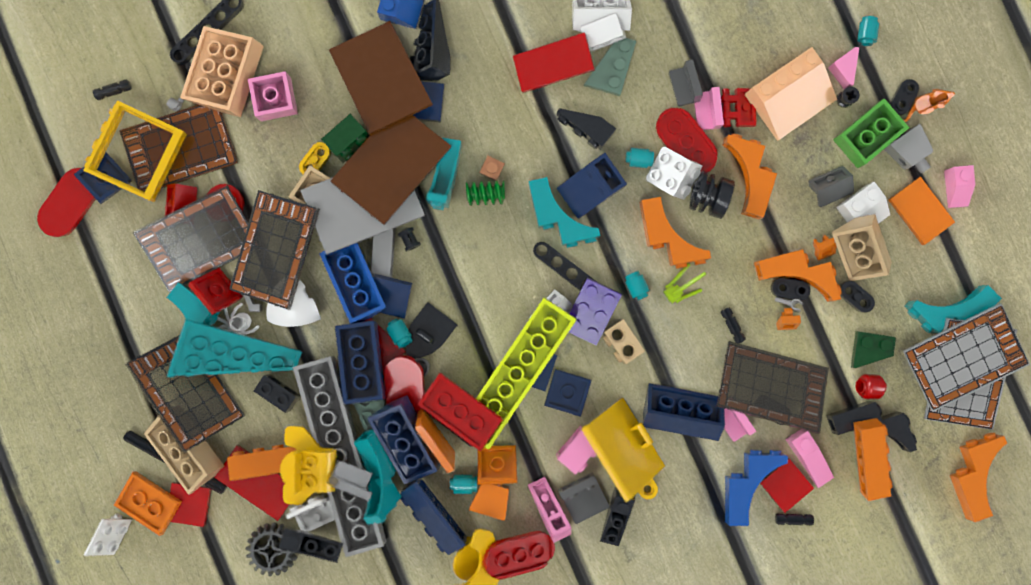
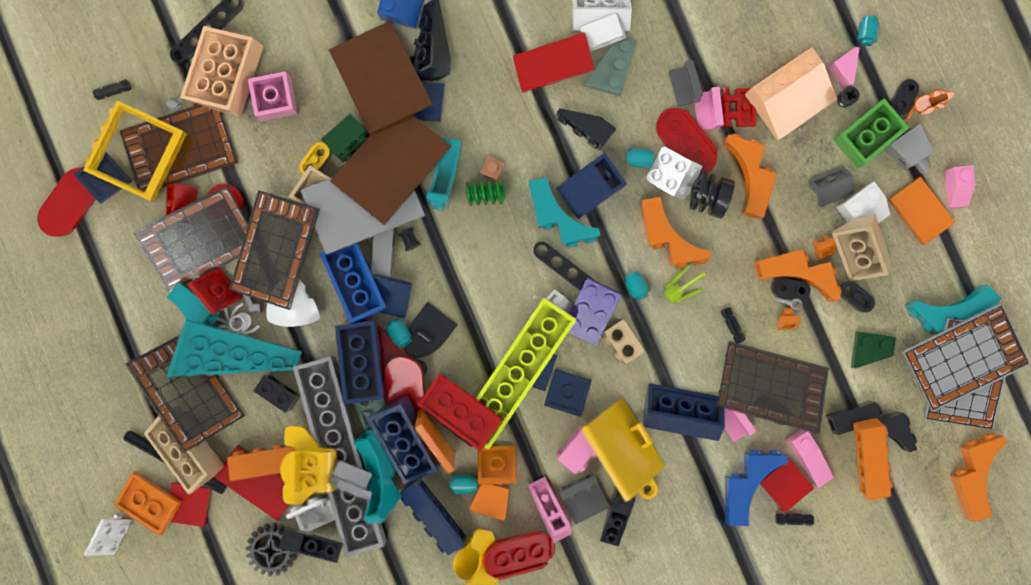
red head [855,374,887,399] -> none

